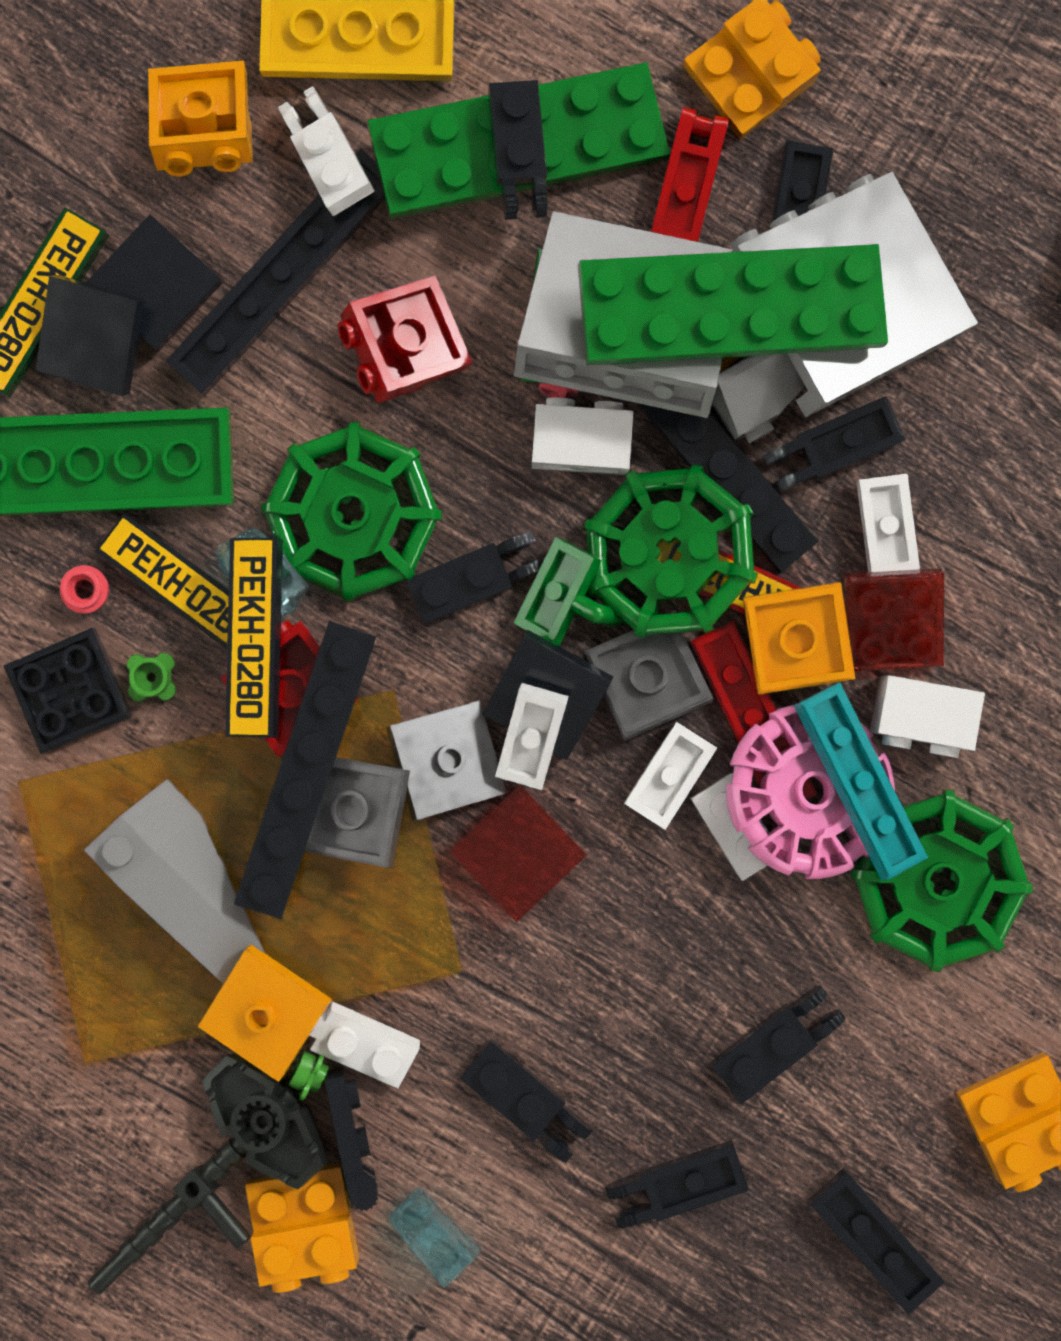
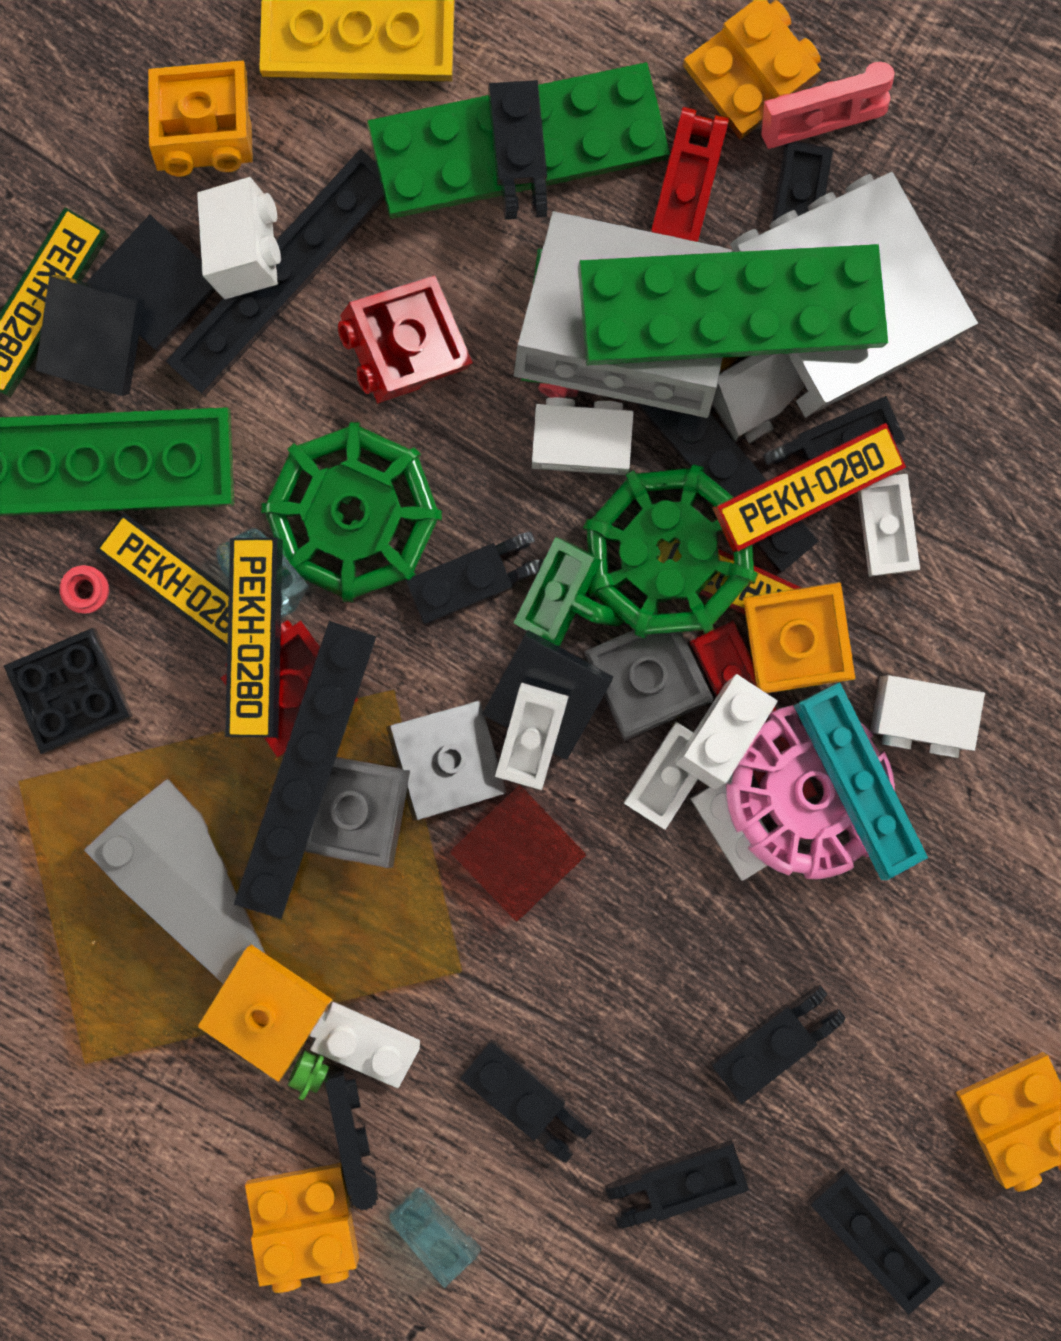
pearl dark grey bar [88,1053,329,1294] -> none
bright green plate [127,653,176,702] -> none
white hinge [278,86,374,216] -> none
clear red tile [844,568,944,671] -> none
green plate [850,790,1033,972] -> none
none -> white brick [197,177,281,299]
none -> white brick [674,674,778,790]
none -> tile [712,423,906,552]
none -> coral plate [761,62,895,149]

